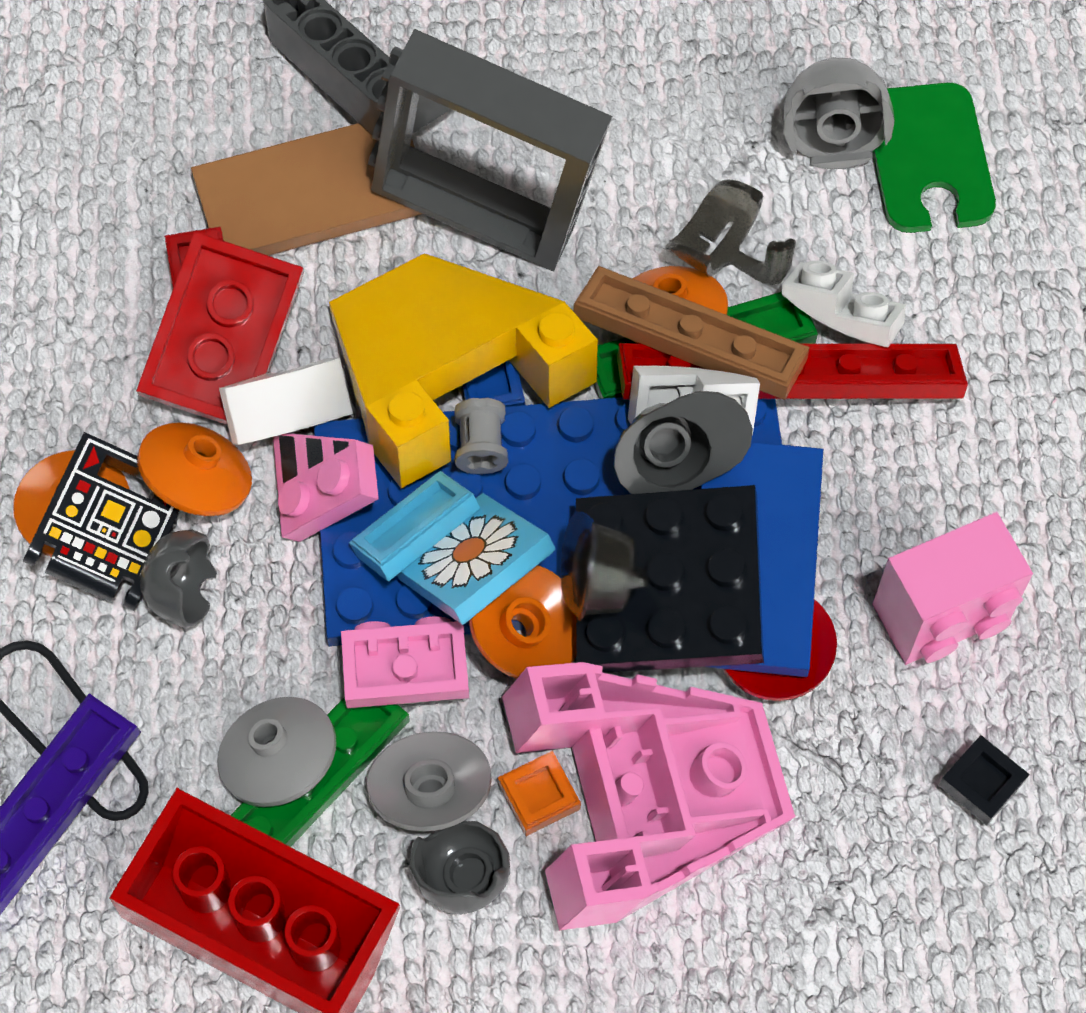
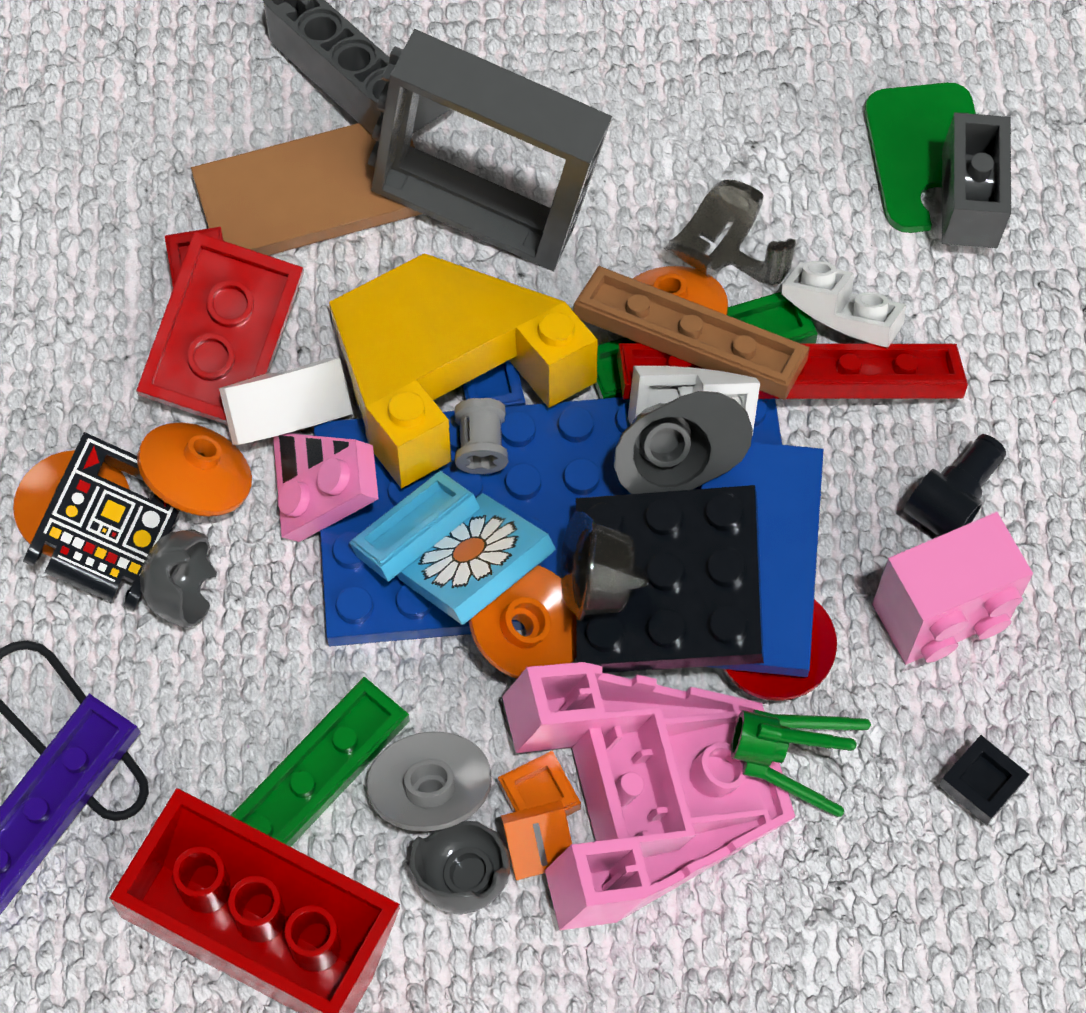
light grey dish [217,697,336,807] -> none
bright pink bracket [341,616,469,708] -> none
light grey cylinder [783,57,895,169] -> none
none -> orange tile [500,800,572,880]
none -> green plant [731,709,871,817]
none -> black pin [904,434,1006,536]
none -> dark grey brick [942,112,1011,248]

